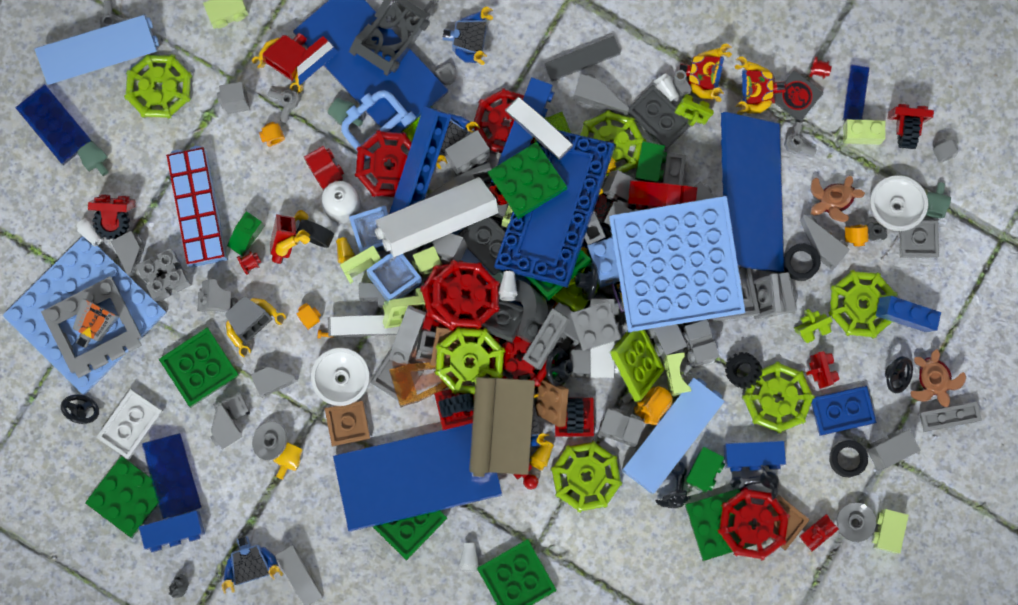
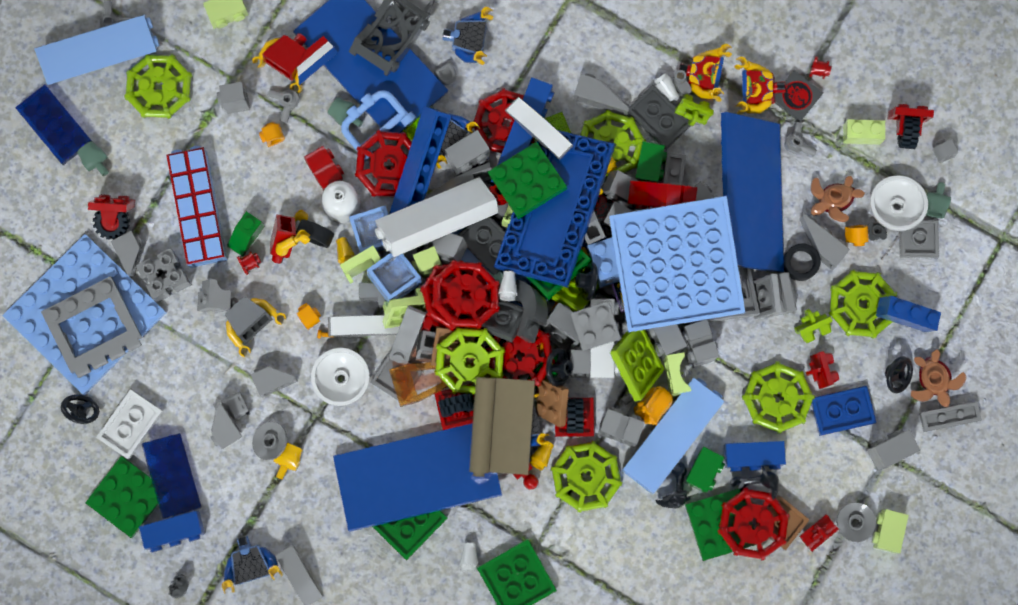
torso [73,299,119,348] -> none
white cone [76,218,103,247] -> none
green plate [158,327,239,408] -> none
medium nougat plate [325,400,370,447] -> none
light grey plate [523,308,571,370] -> none
dark grey tile [545,36,621,82] -> none
black tyre [725,352,762,389] -> none
black tyre [829,440,868,478] -> none
clear blue plate [842,64,870,121] -> none

